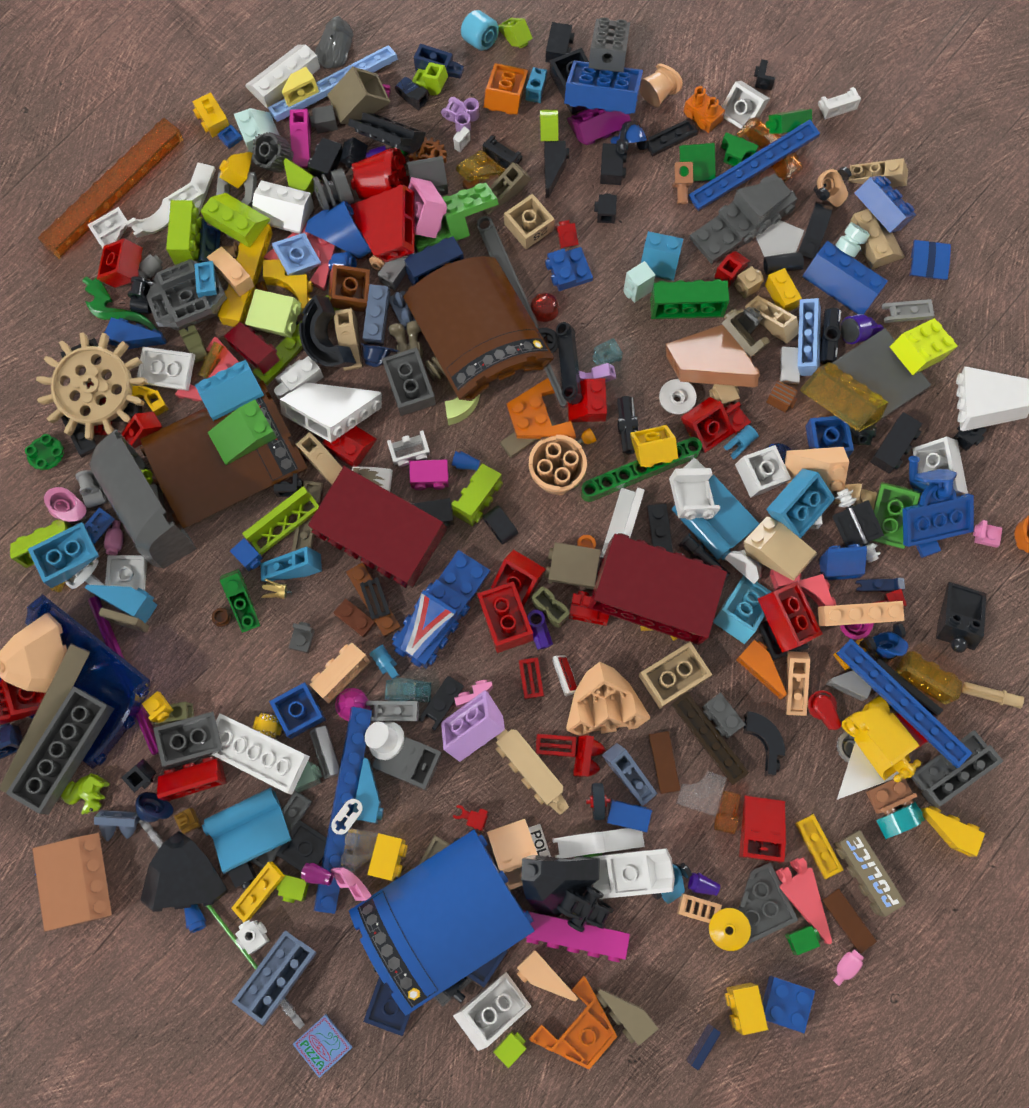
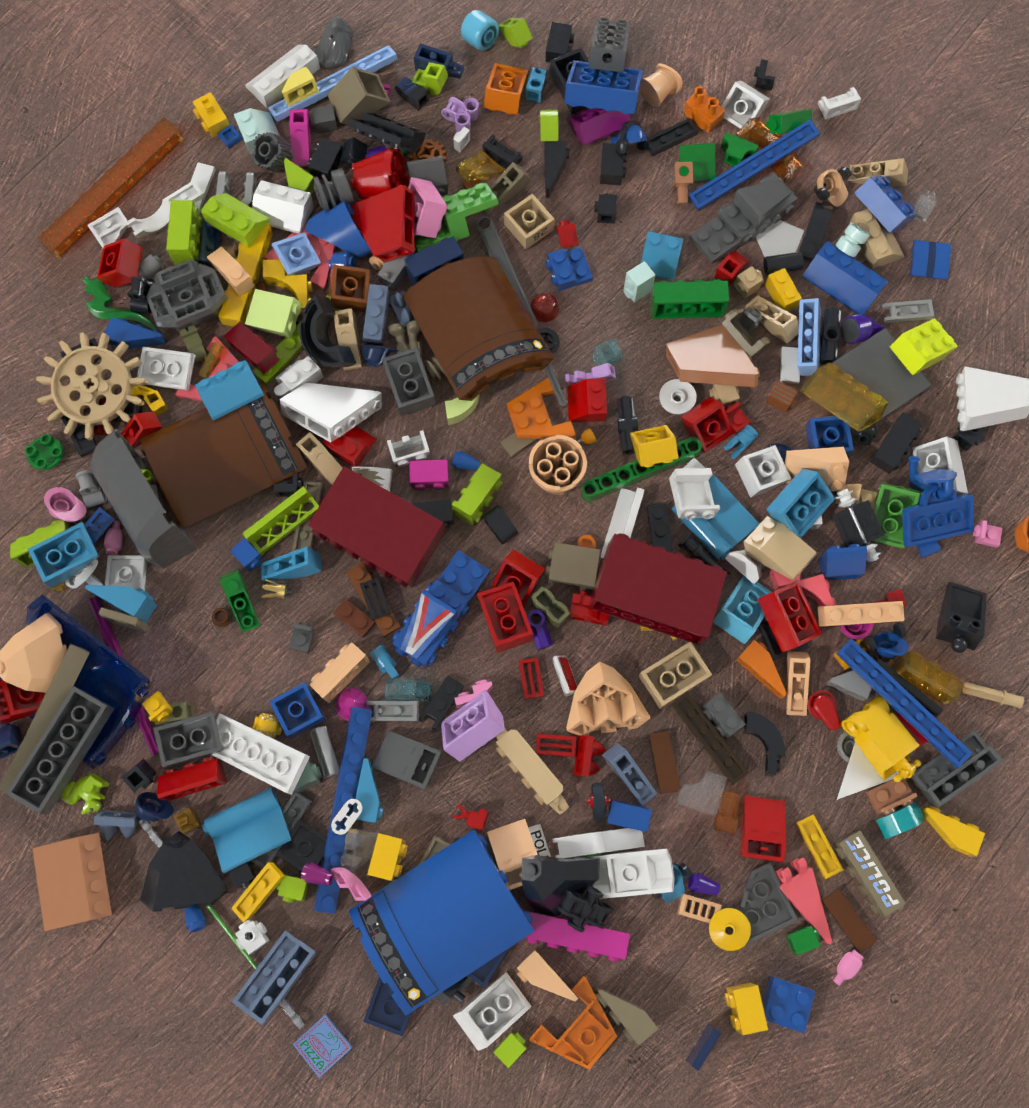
dark azure plate [194,261,217,298] -> none
bright green slope [208,399,277,465] -> none
yellow slope [219,152,253,188] -> none
white piece [365,721,405,760] -> none
black piece [556,322,582,404] -> none
dark blue piece [855,578,905,592] -> none
none -> clear slope [913,188,941,222]

